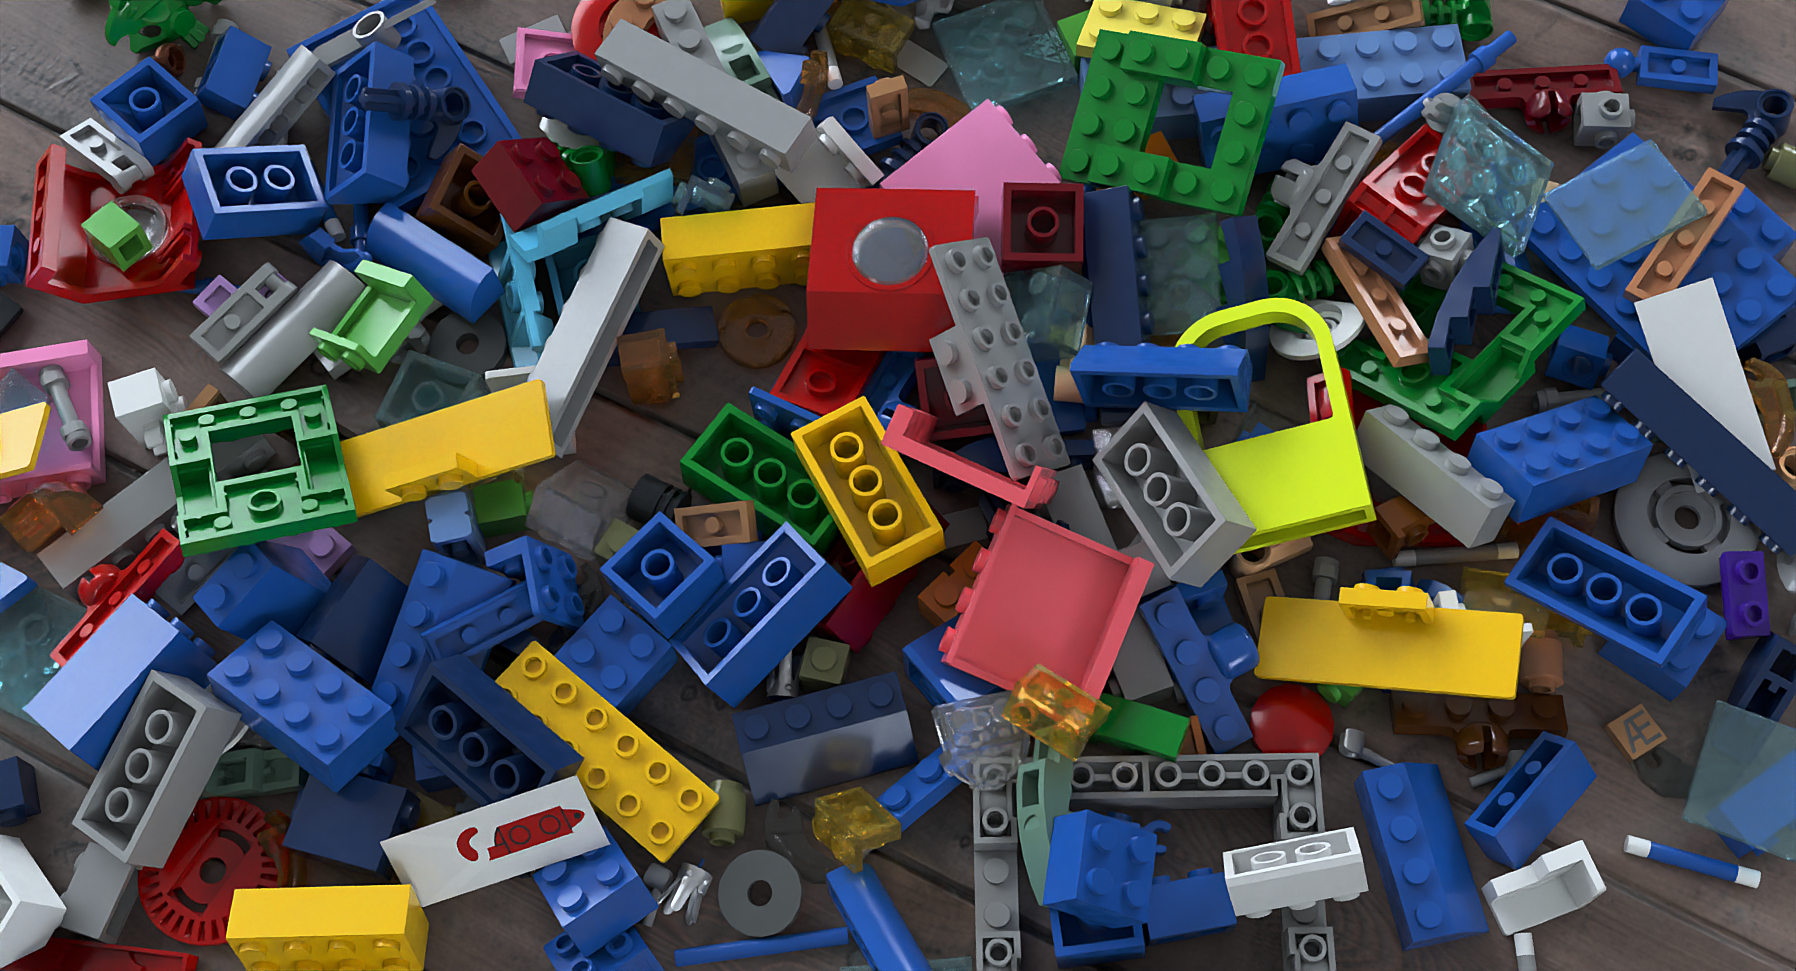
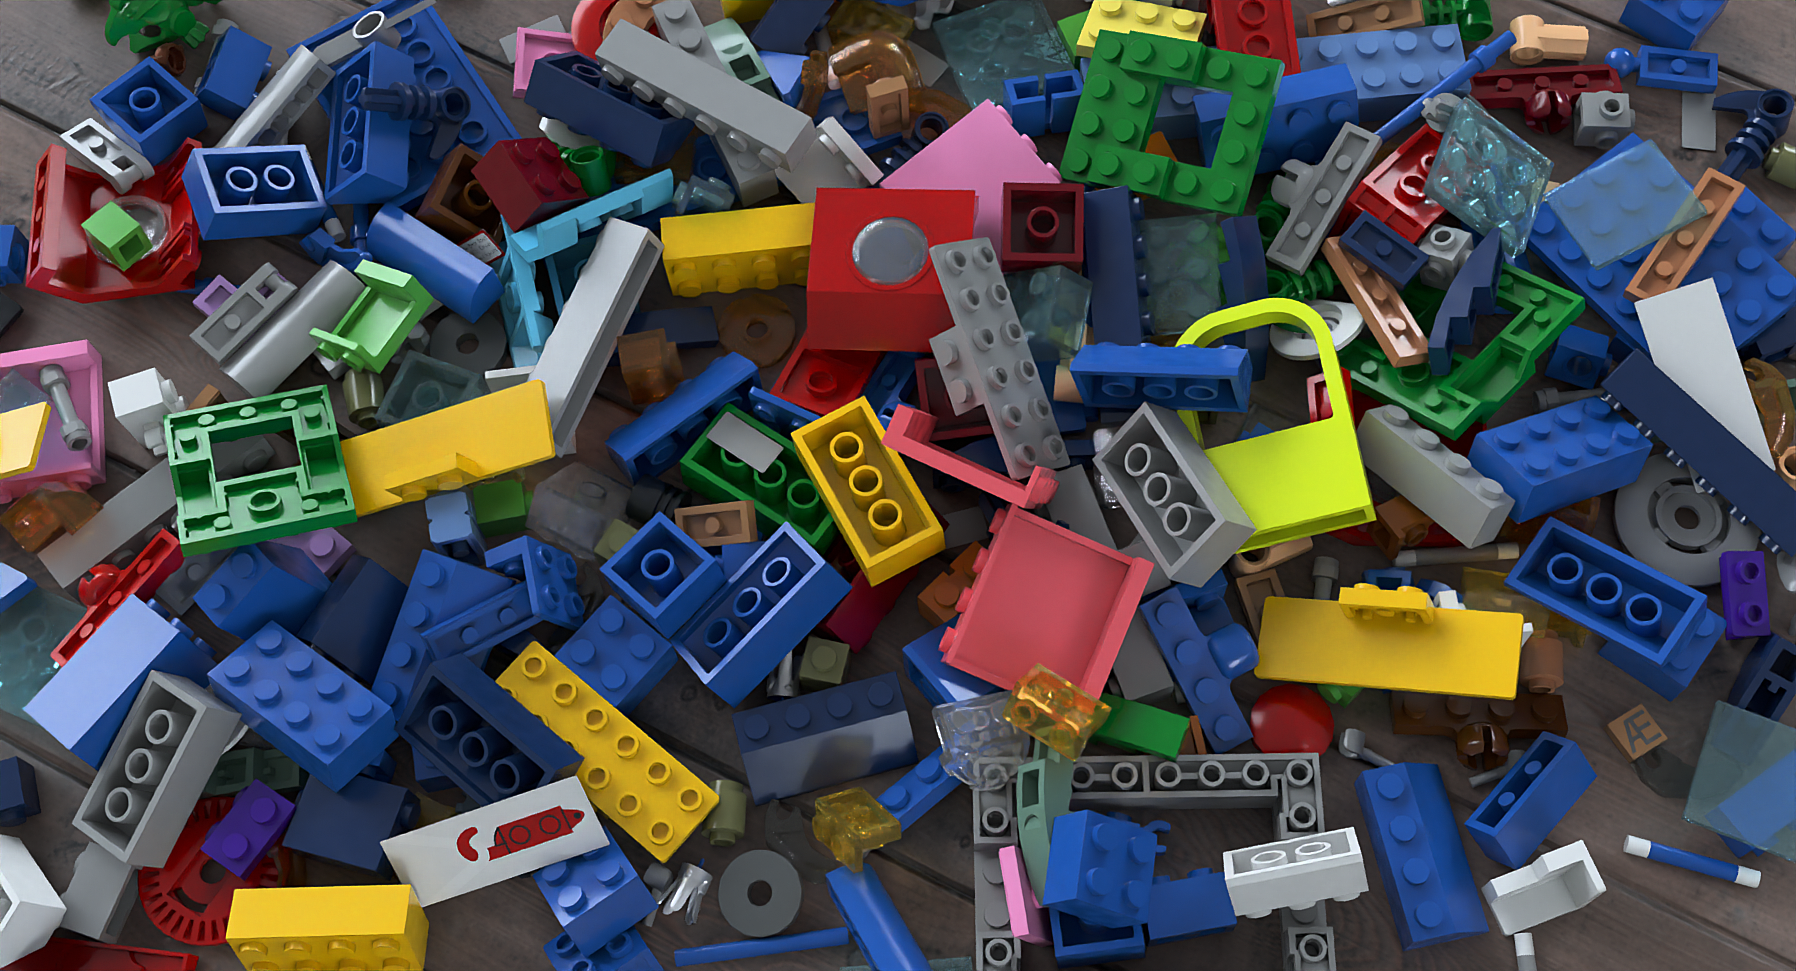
none -> dark purple bracket [200,778,297,881]
none -> olive brick [342,368,388,428]
none -> white sticker [456,229,505,265]
none -> blue slope [604,351,763,487]
none -> light grey sticker [706,412,783,473]
none -> clear orange brick [828,30,927,115]
none -> bright pink plate [999,846,1054,947]
none -> blue piece [1003,69,1084,137]
none -> light nougat piece [1509,15,1589,66]
none -> light grey sticker [1682,91,1716,151]

